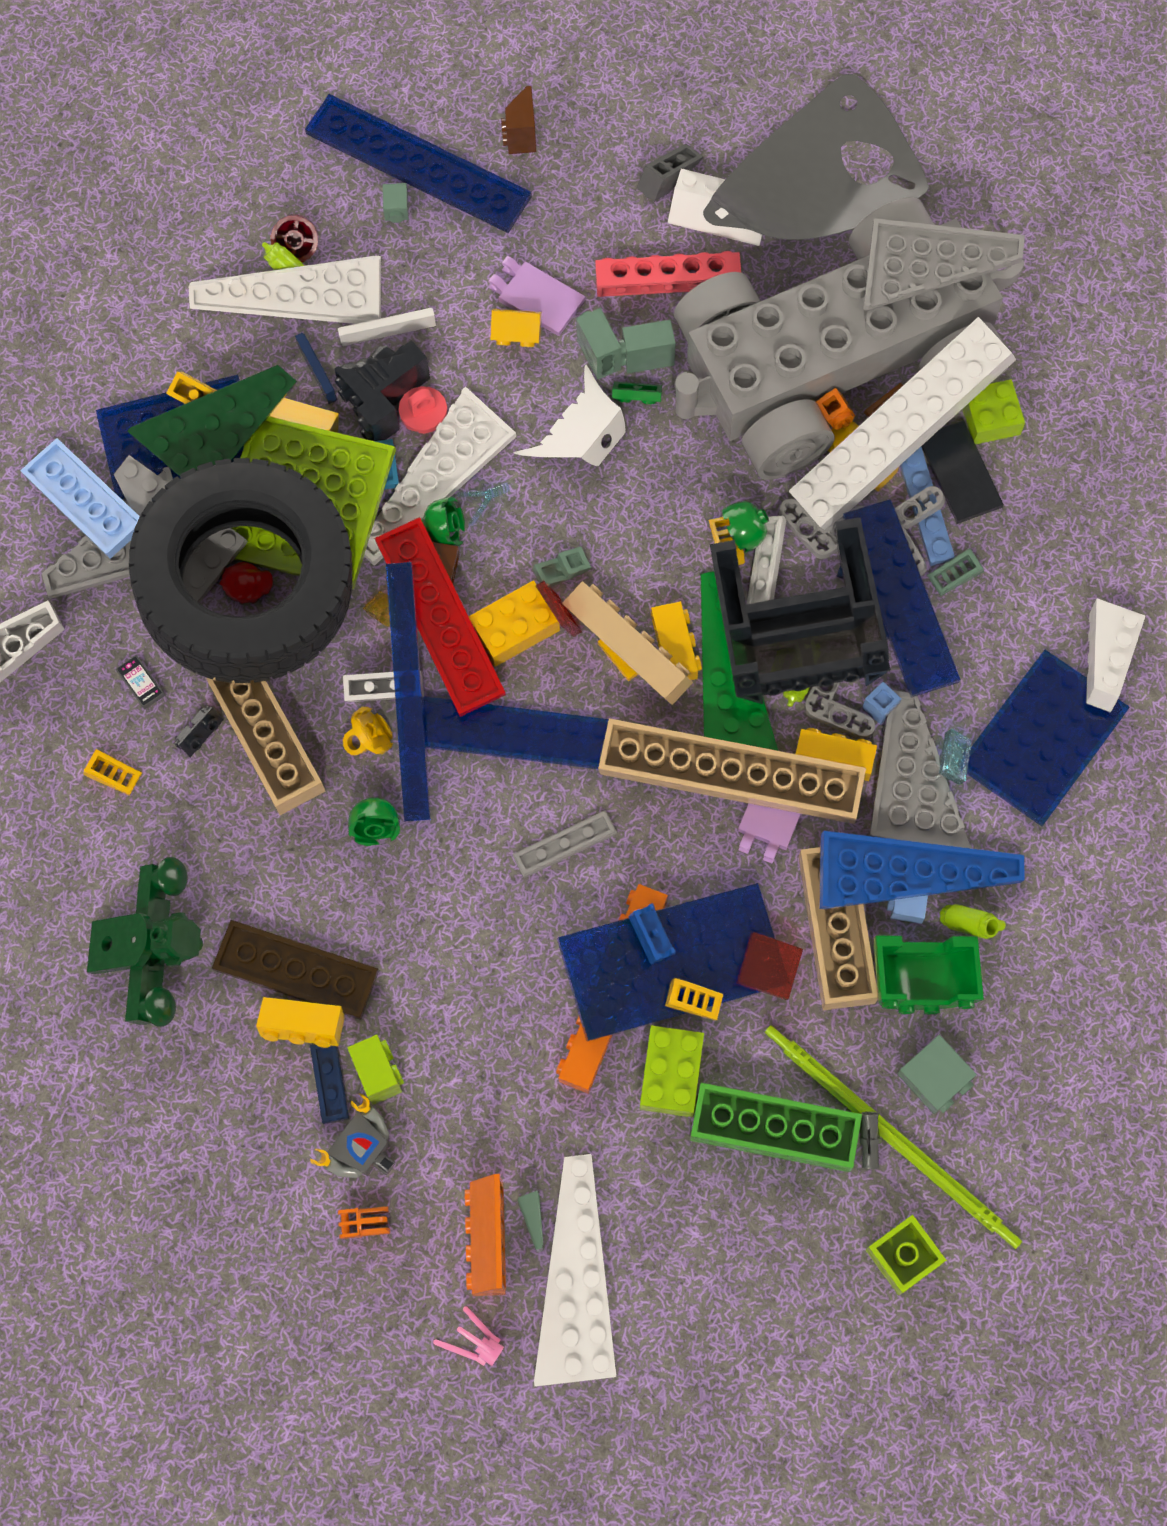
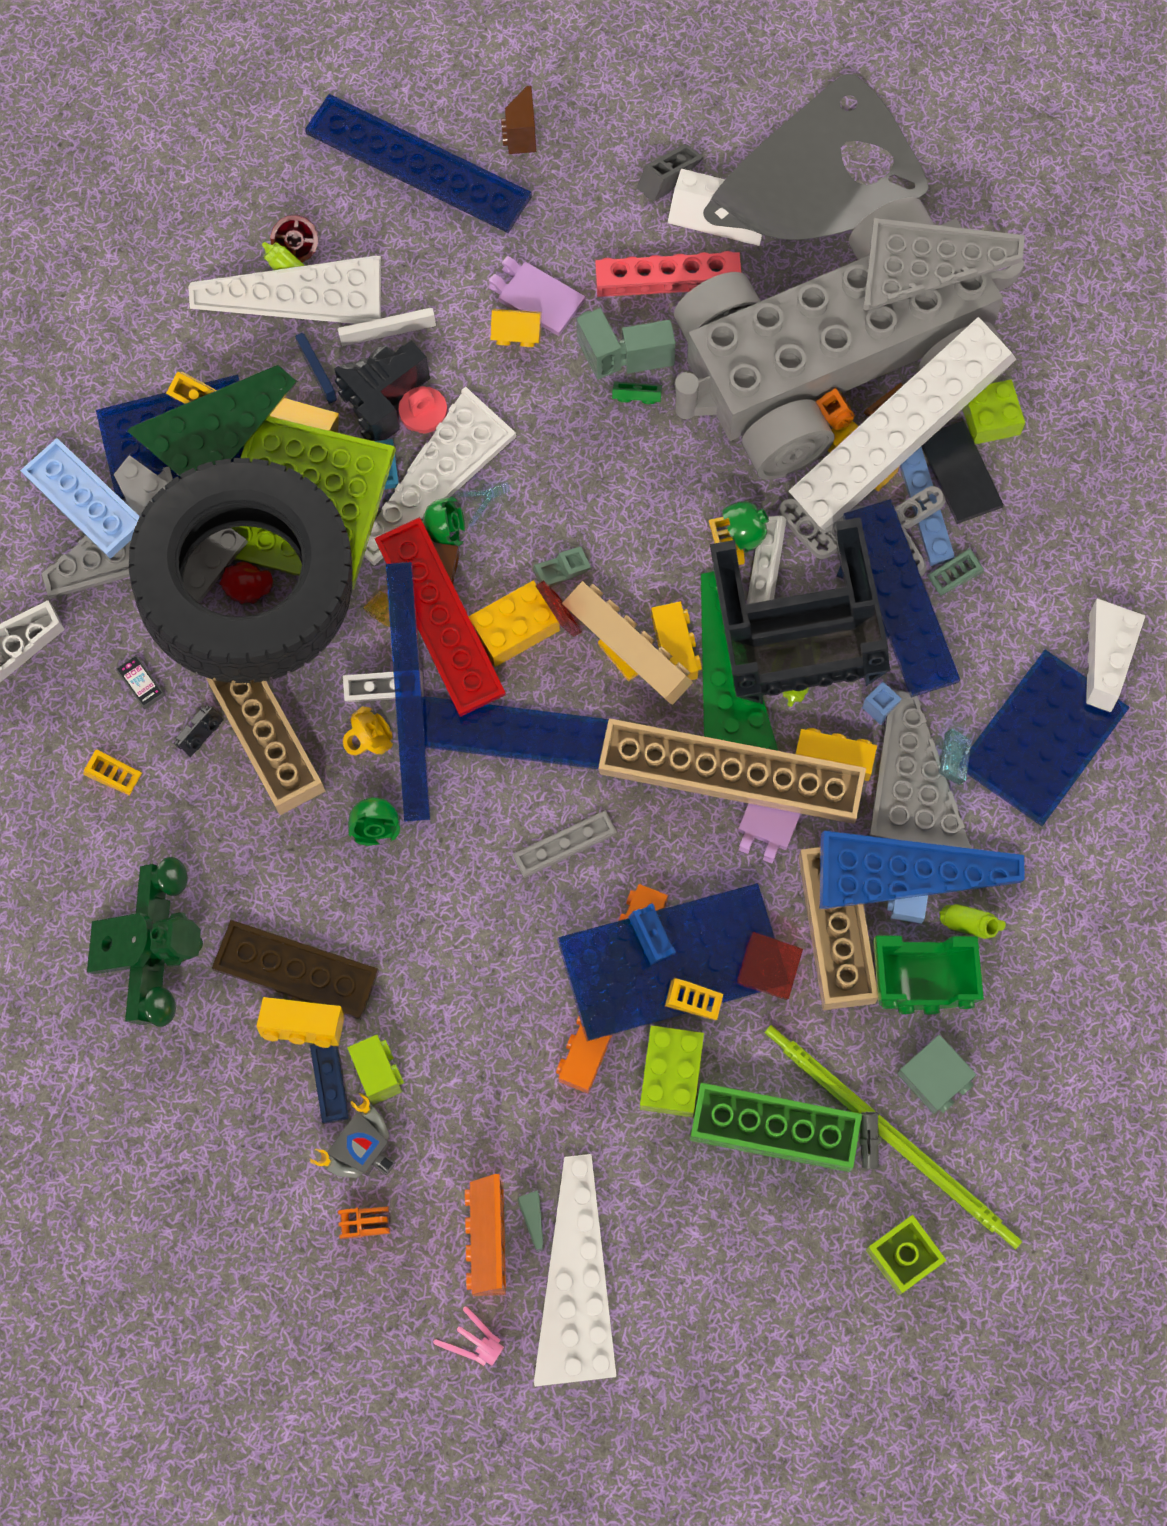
sand green brick [383,183,409,223] -> none
white piece [513,365,626,466] -> none
light grey beam [804,651,875,739] -> none

